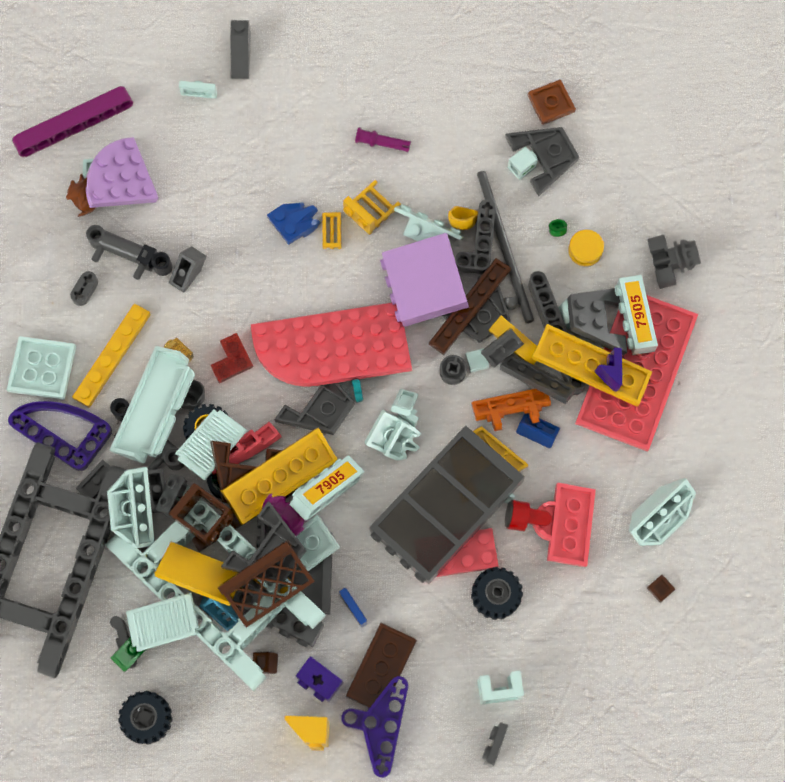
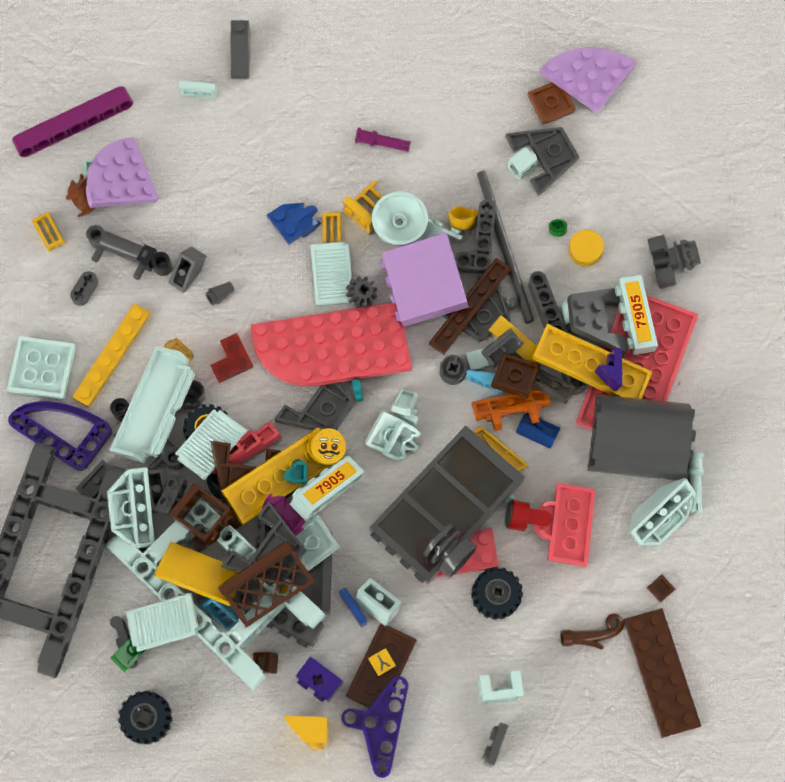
none -> yellow tile [32,212,65,252]
none -> dark grey cone [205,281,235,305]
none -> teal tile [283,460,308,484]
none -> yellow head [307,428,346,465]
none -> light aqua window [310,242,352,306]
none -> dark grey gear [345,276,377,308]
none -> light aqua brick [355,578,401,626]
none -> yellow tile [368,648,396,677]
none -> light aqua dish [372,191,428,246]
none -> dark grey wheel [423,523,477,578]
none -> medium azure slope [466,370,503,394]
none -> reddish brown tile [491,353,540,399]
none -> lavender plate [539,48,637,113]
none -> reddish brown plant [560,613,624,649]
none -> dark grey cylinder [587,394,696,481]
none -> reddish brown plate [623,608,701,738]
none -> light aqua pin [688,453,704,513]

